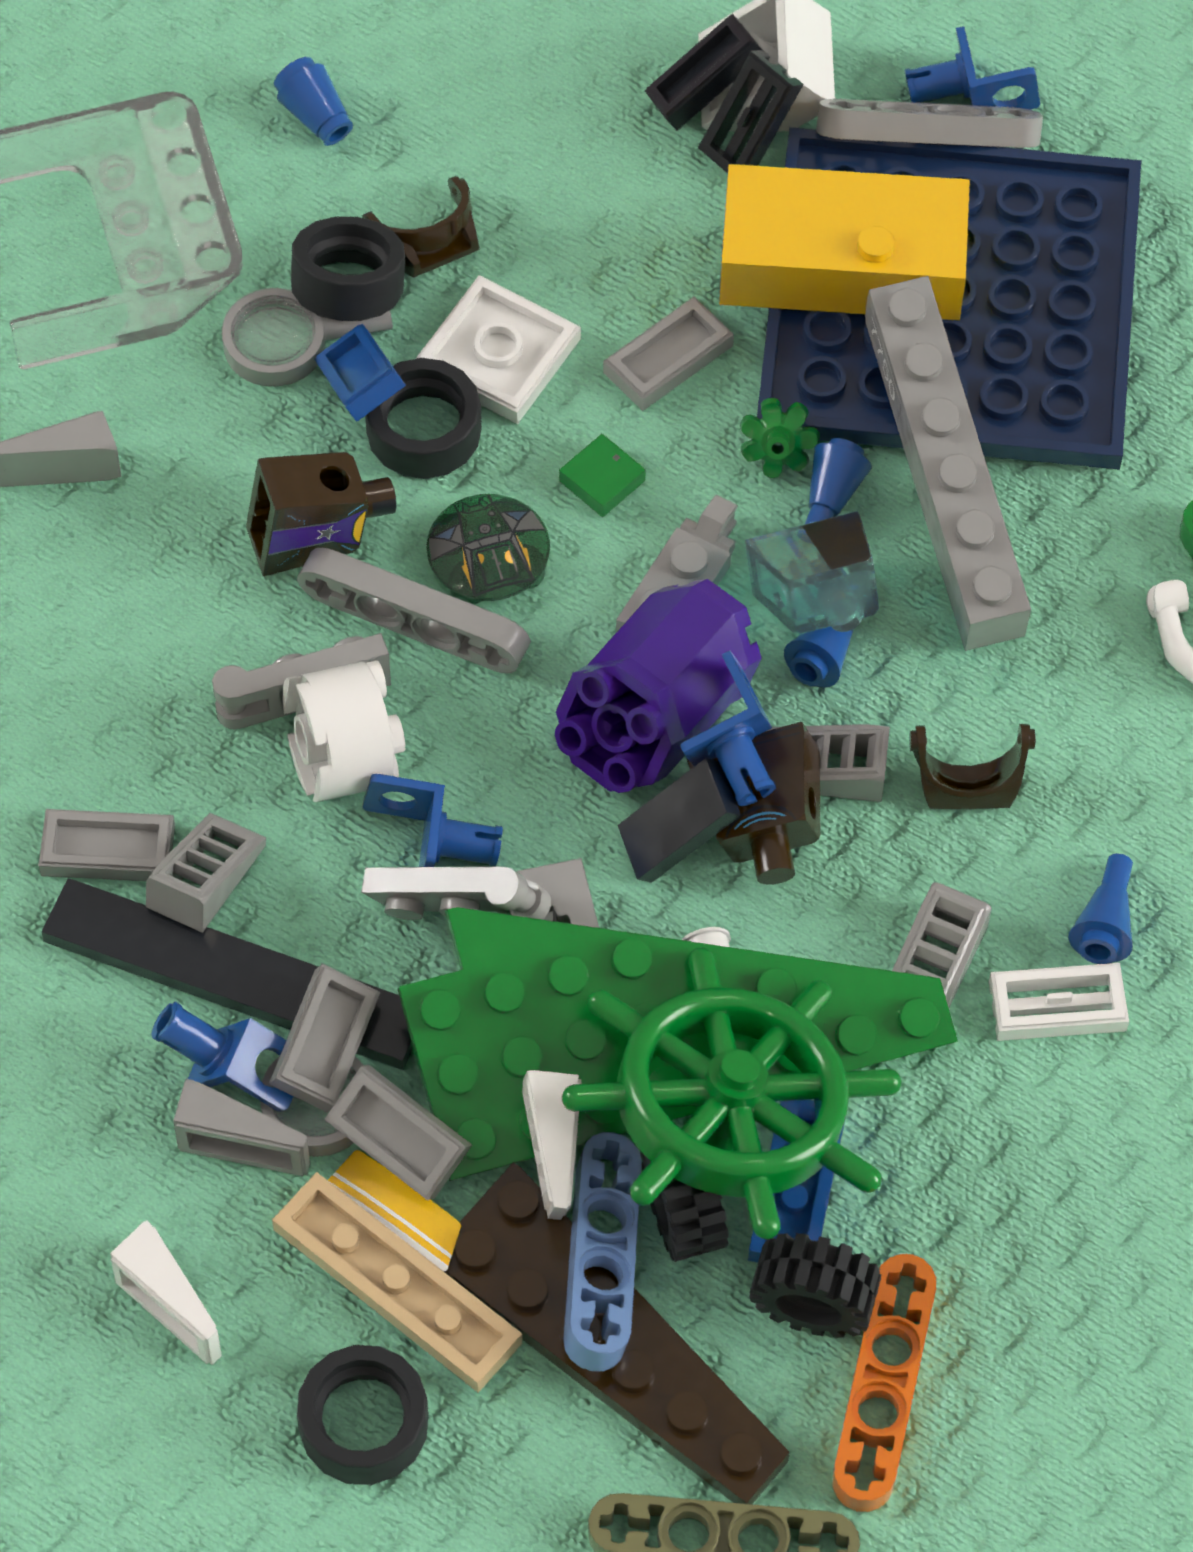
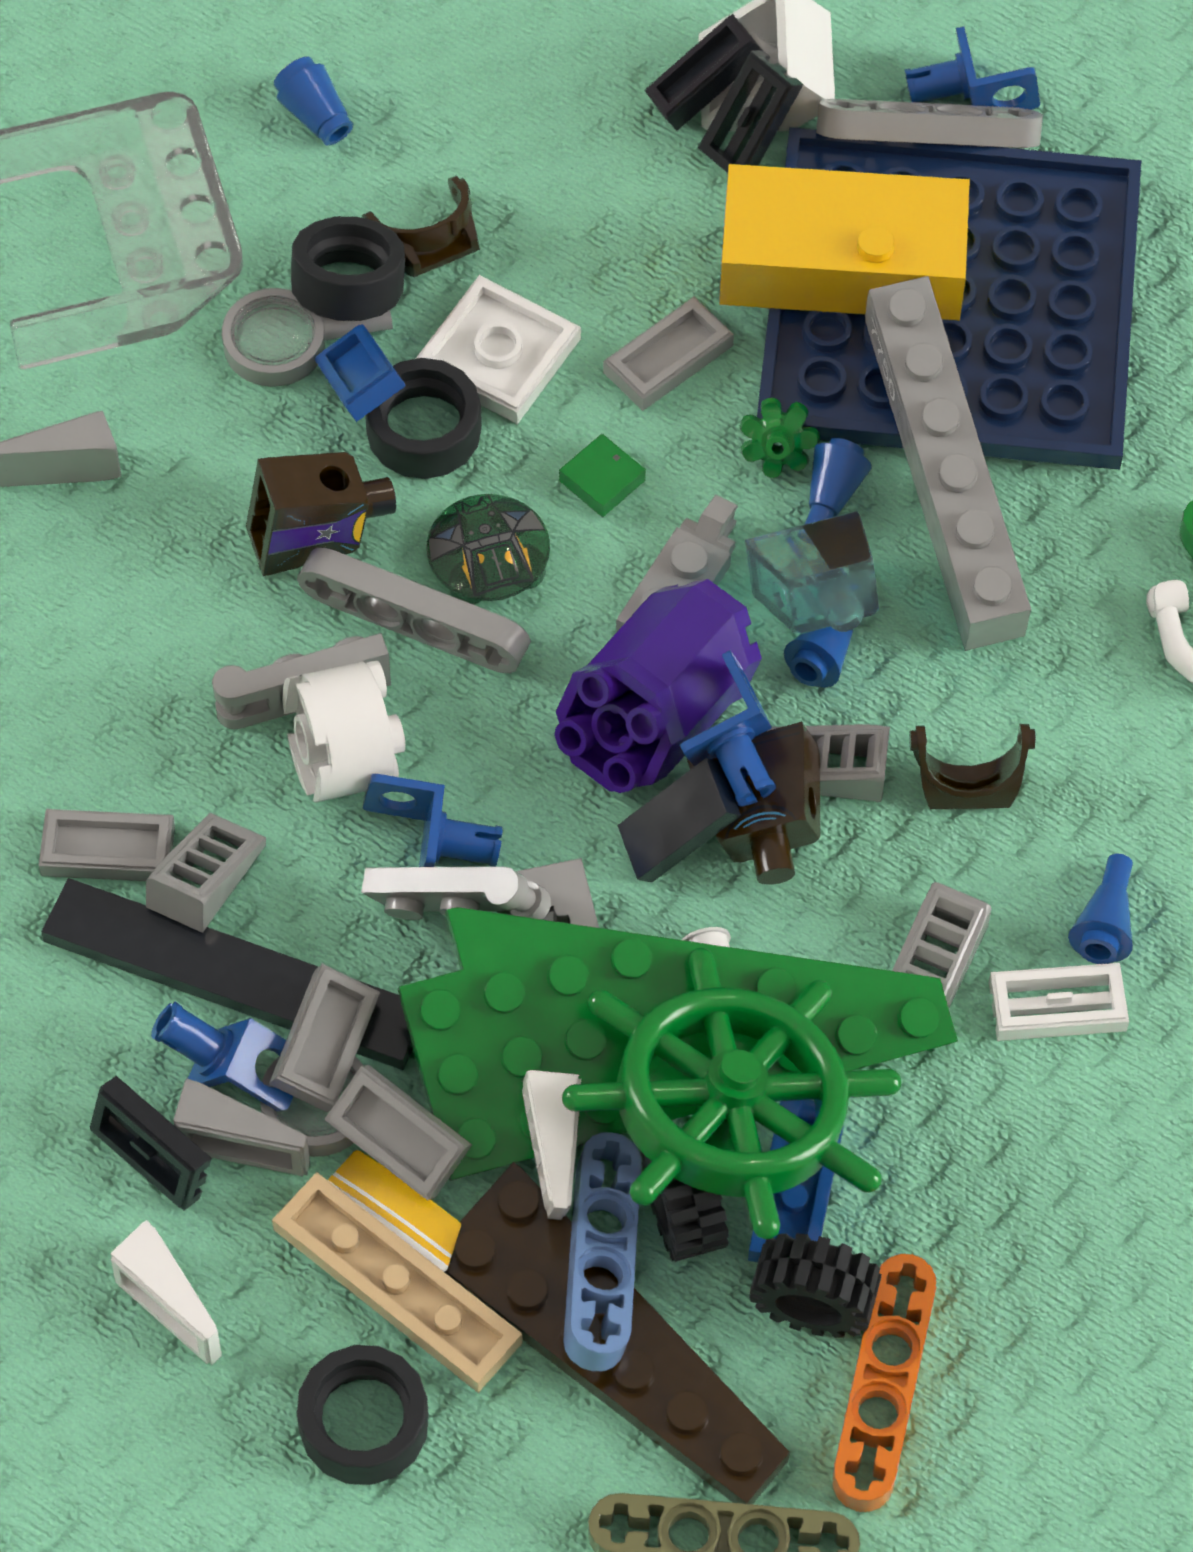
none -> black tile [90,1076,212,1211]

